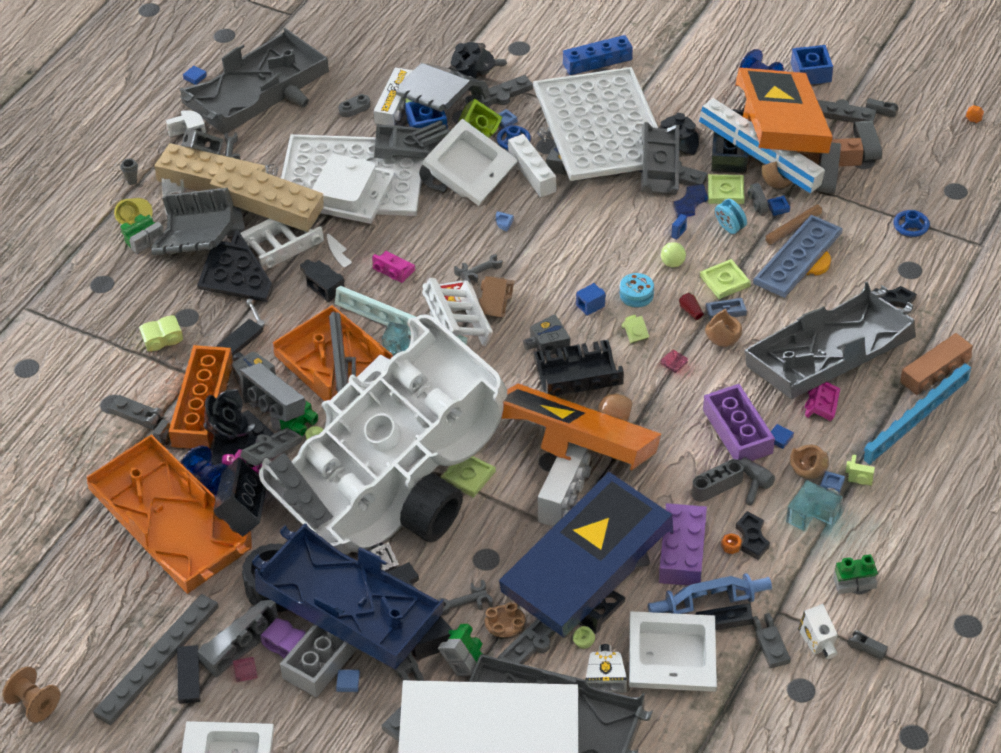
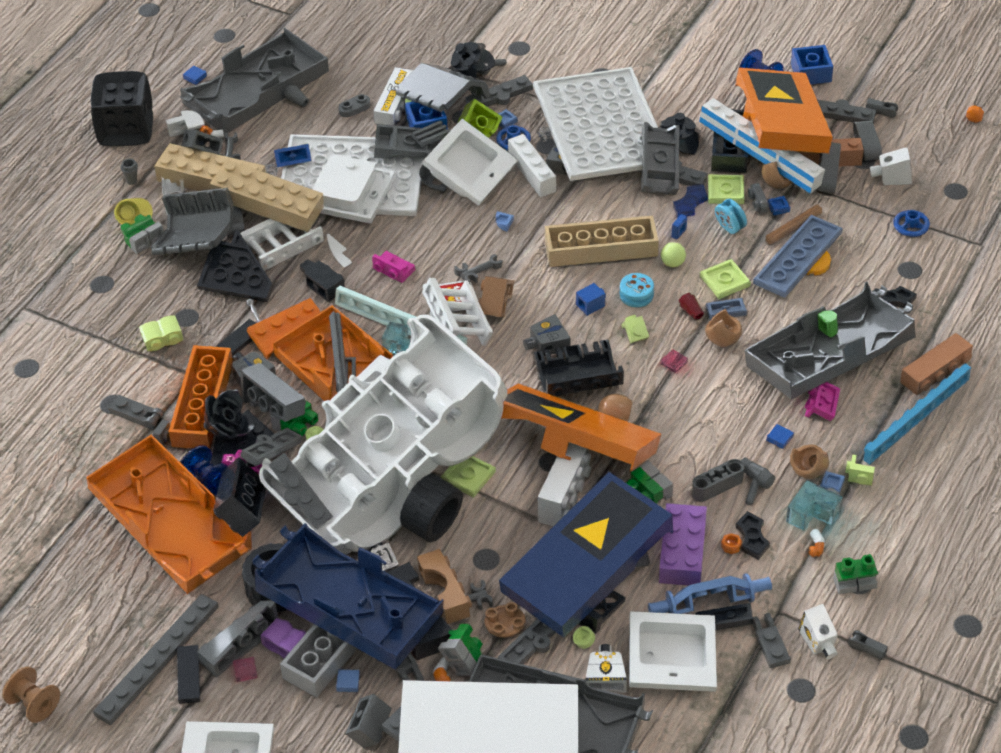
blue brick [563,35,633,75] -> none
medium lavender brick [703,384,775,461] -> none
none -> black piece [91,71,153,146]
none -> arm [200,126,224,138]
none -> orange wing [247,298,321,360]
none -> blue slope [274,144,312,167]
none -> dark grey brick [345,694,392,748]
none -> medium nougat arch [417,549,472,624]
none -> orange arm [433,657,451,682]
none -> tan brick [545,215,659,267]
none -> hips [626,461,673,504]
none -> arm [809,529,825,557]
none -> bright green brick [818,310,838,337]
none -> white torso [870,148,912,185]

